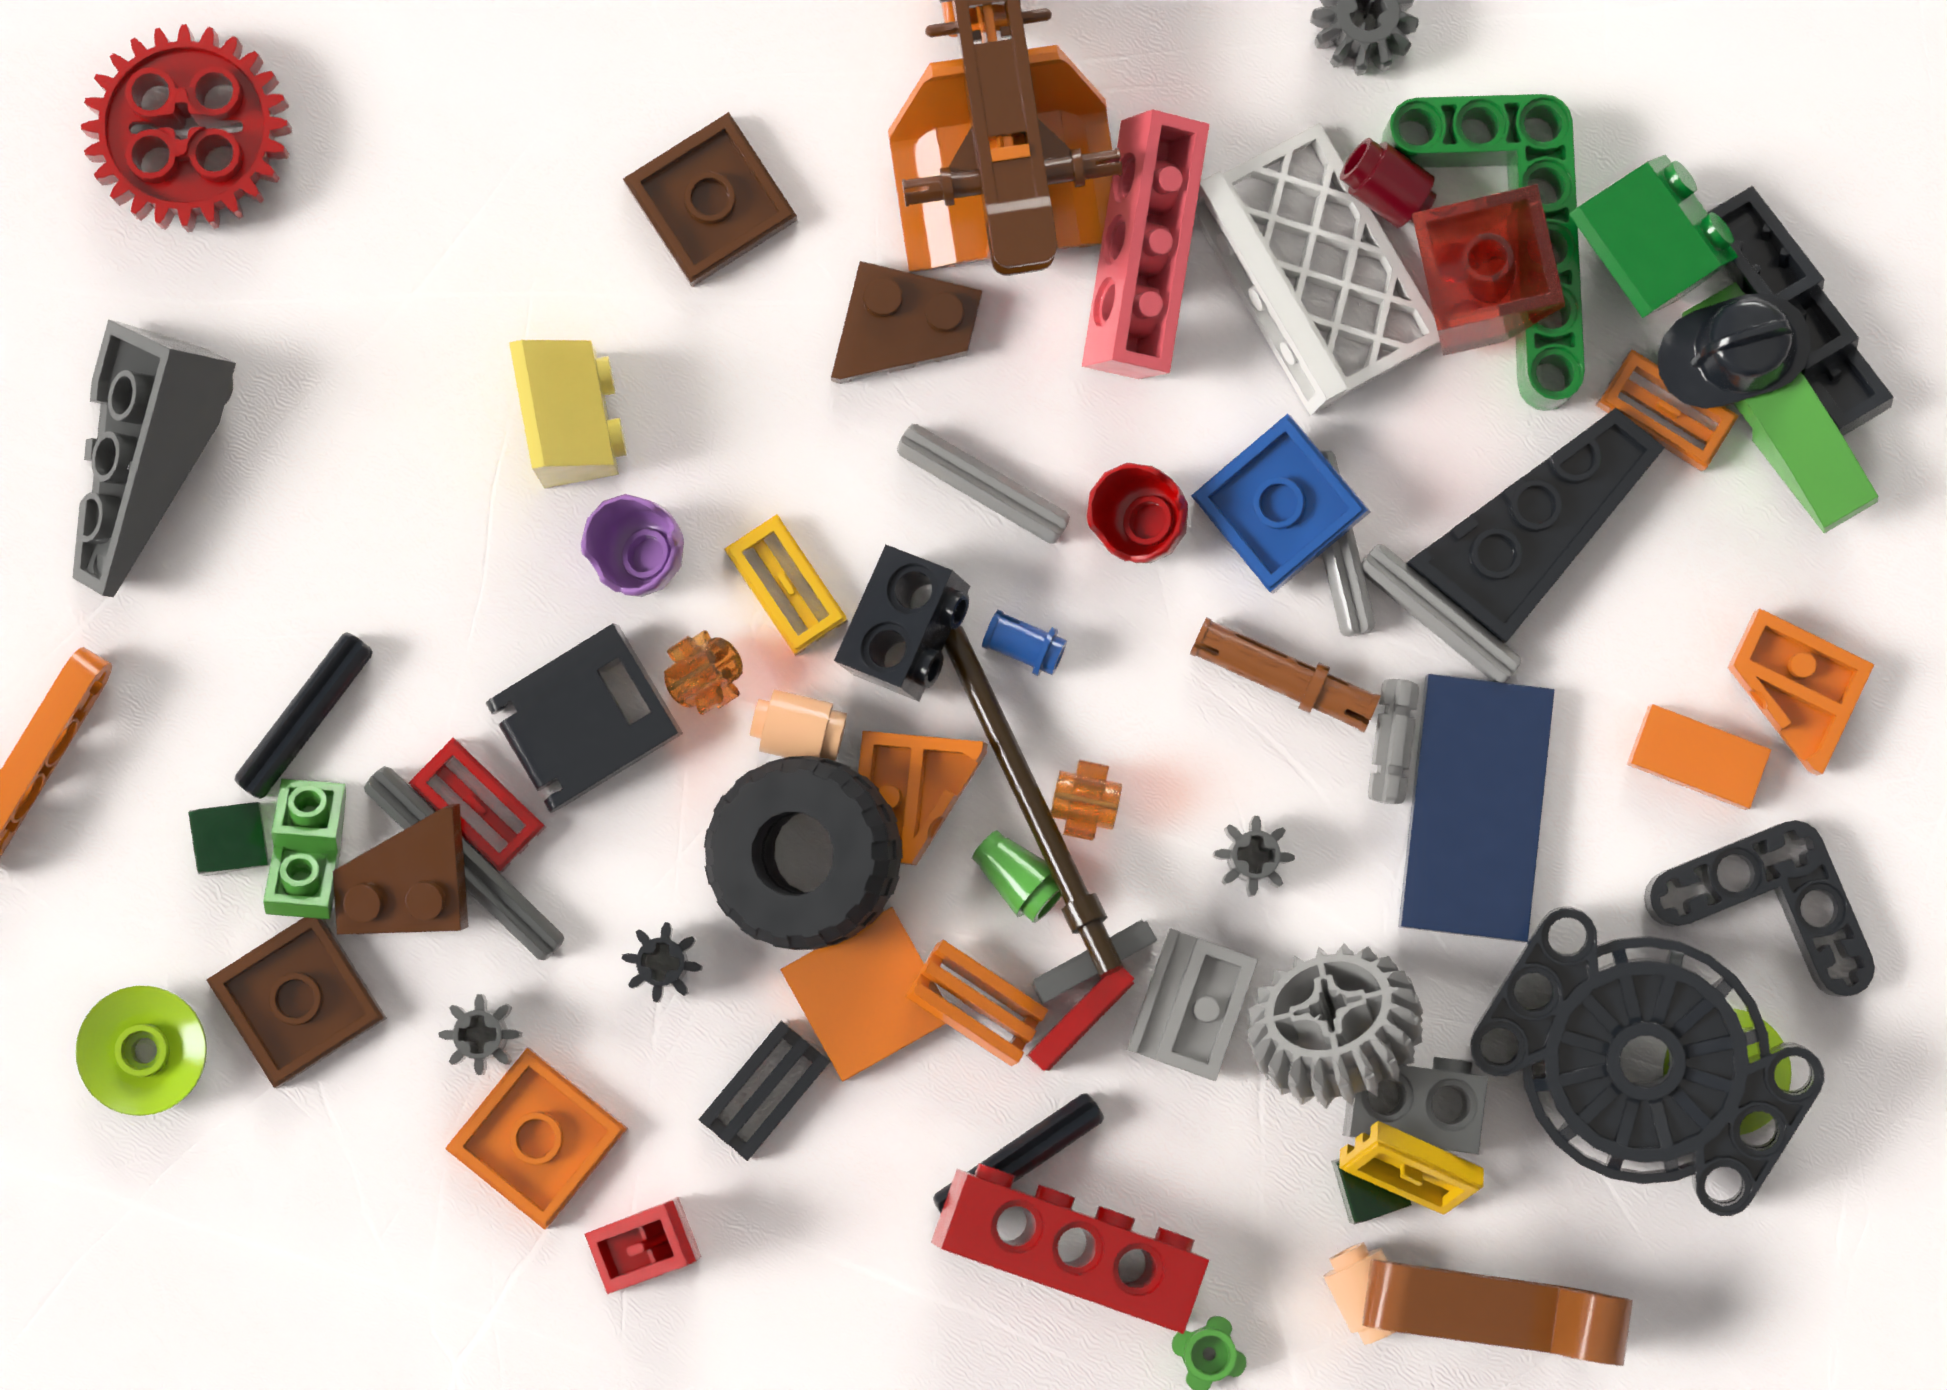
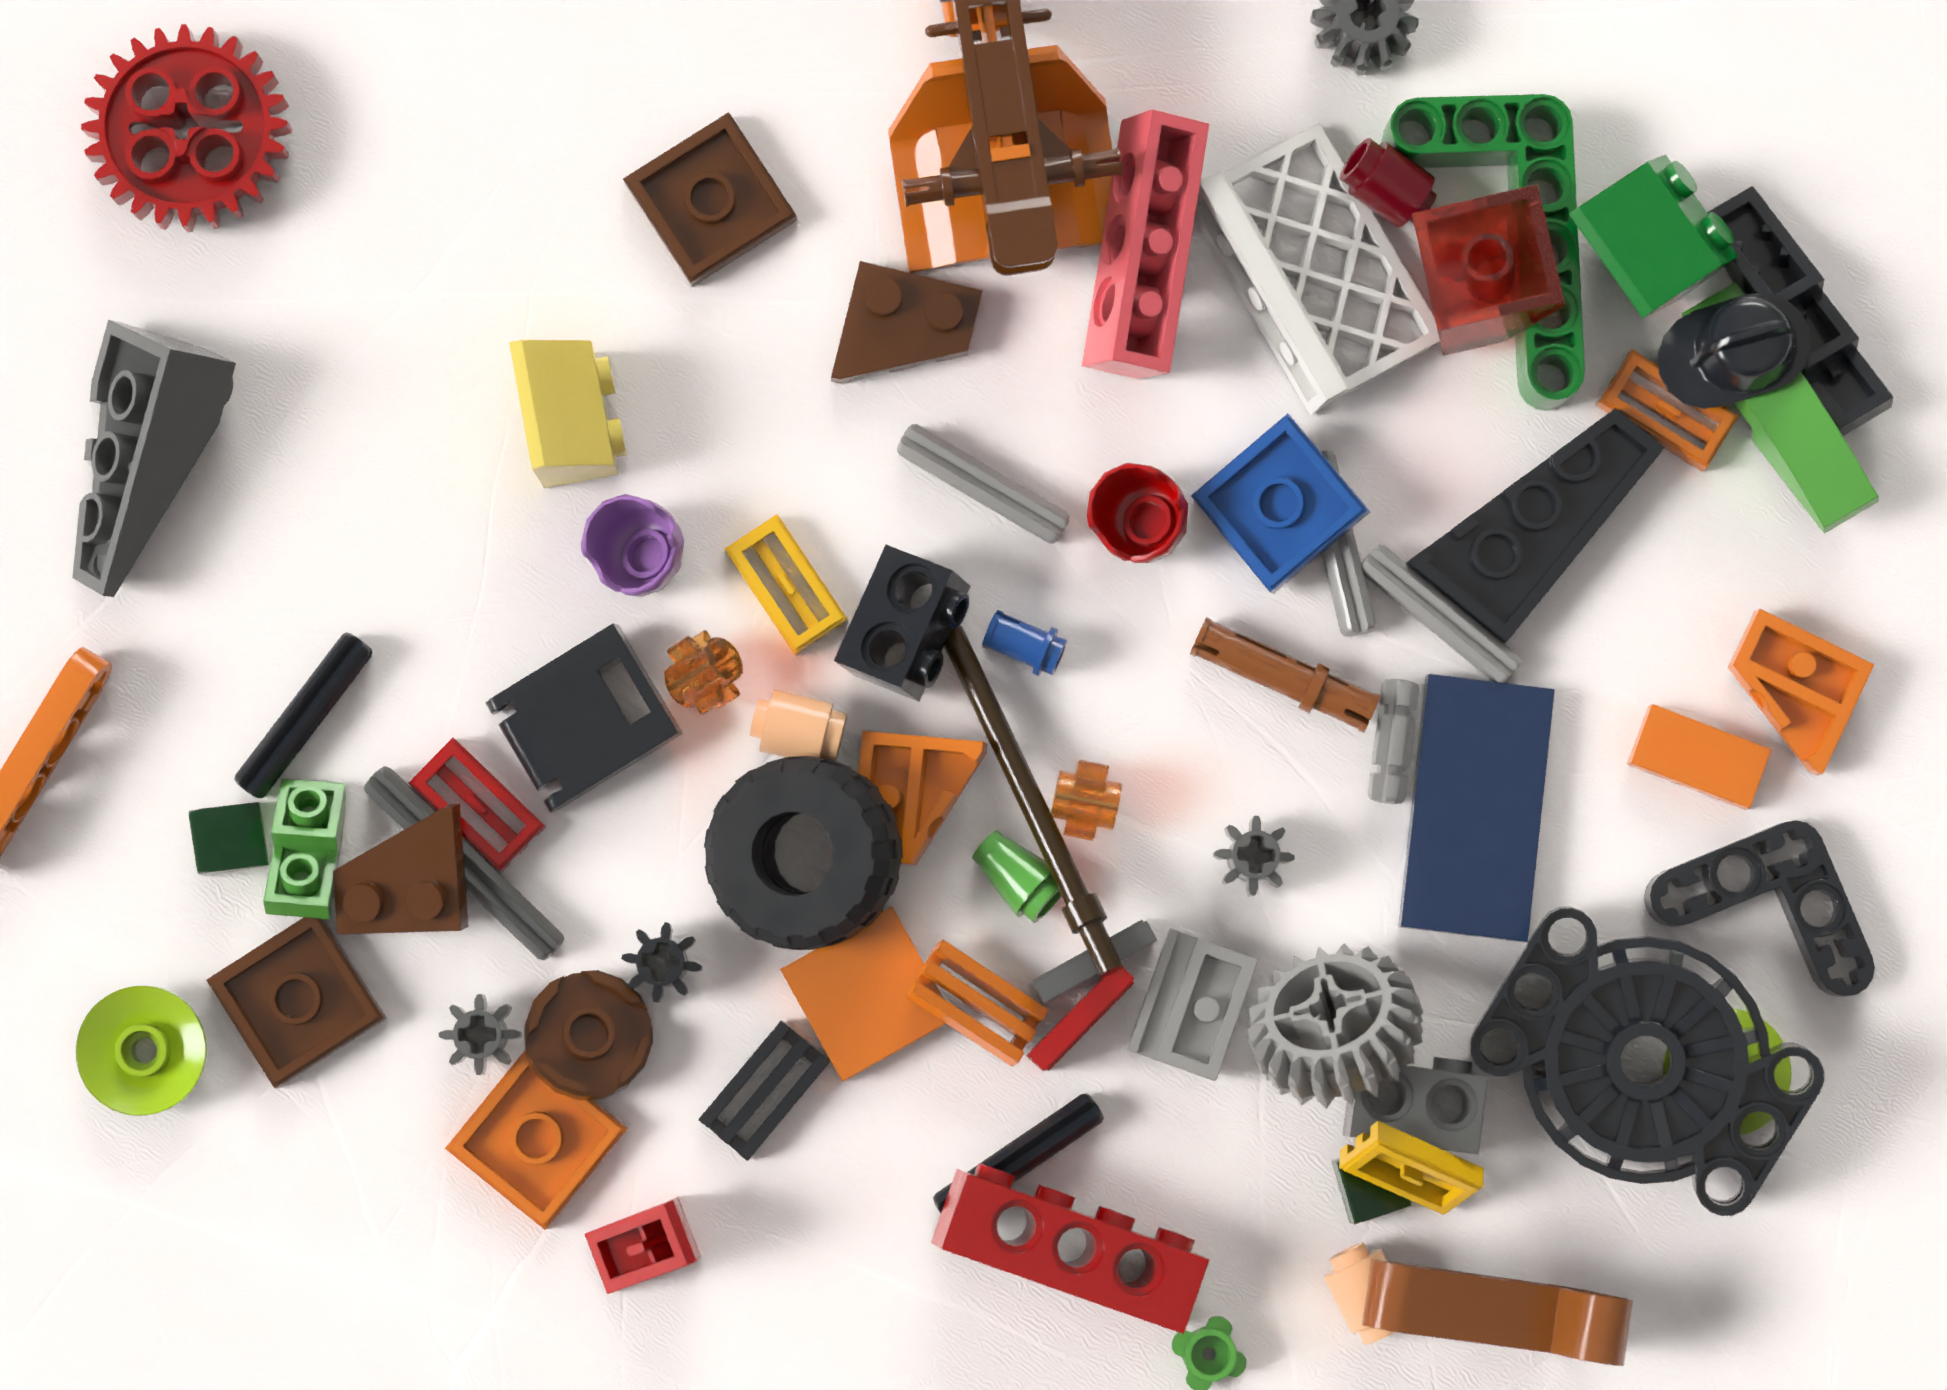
none -> reddish brown tile [524,970,653,1100]

